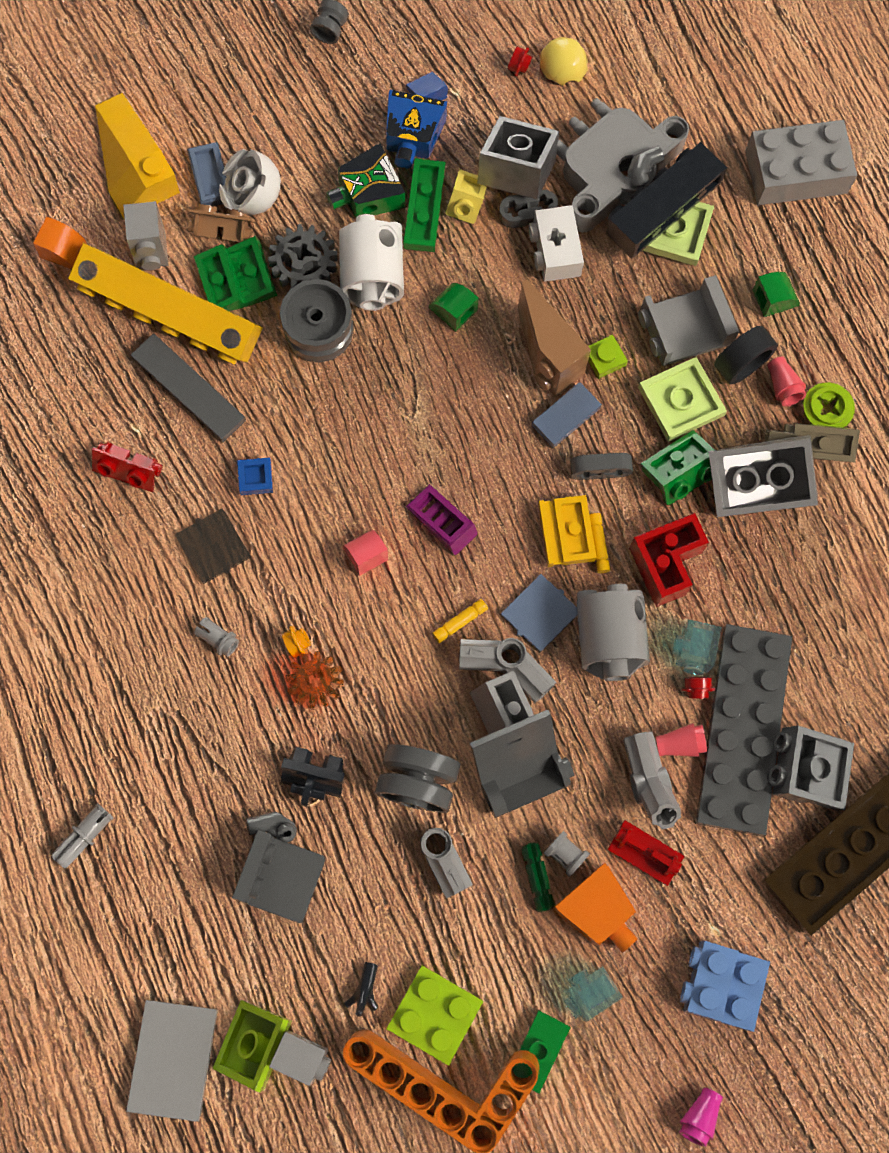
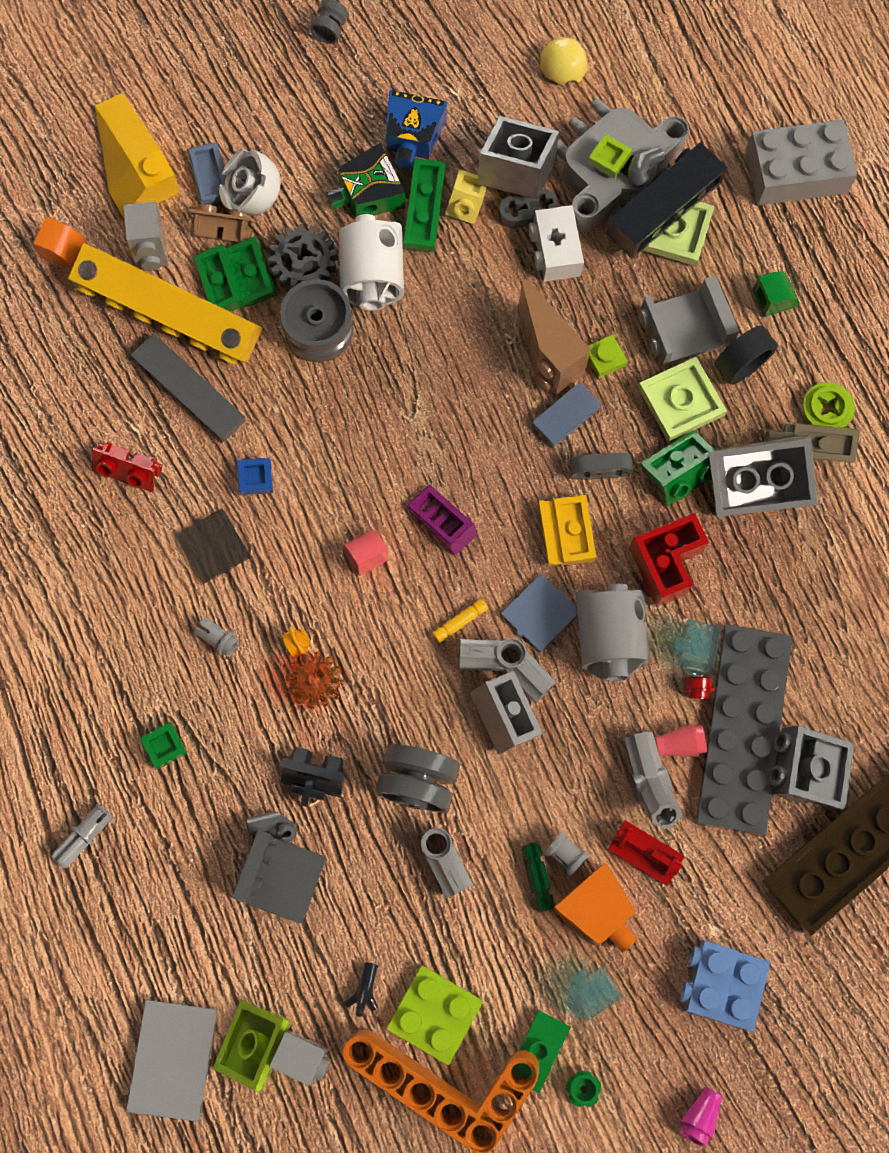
blue slope [406,72,448,100] -> none
green brick [428,283,479,332] -> none
dark grey door [470,709,574,818] -> none
red plate [507,46,533,77] -> none
yellow wheel [590,513,611,573] -> none
coral cone [767,357,806,406] -> none
none -> green plate [140,722,188,770]
none -> green plate [566,1070,602,1107]
none -> lime plate [588,134,632,179]

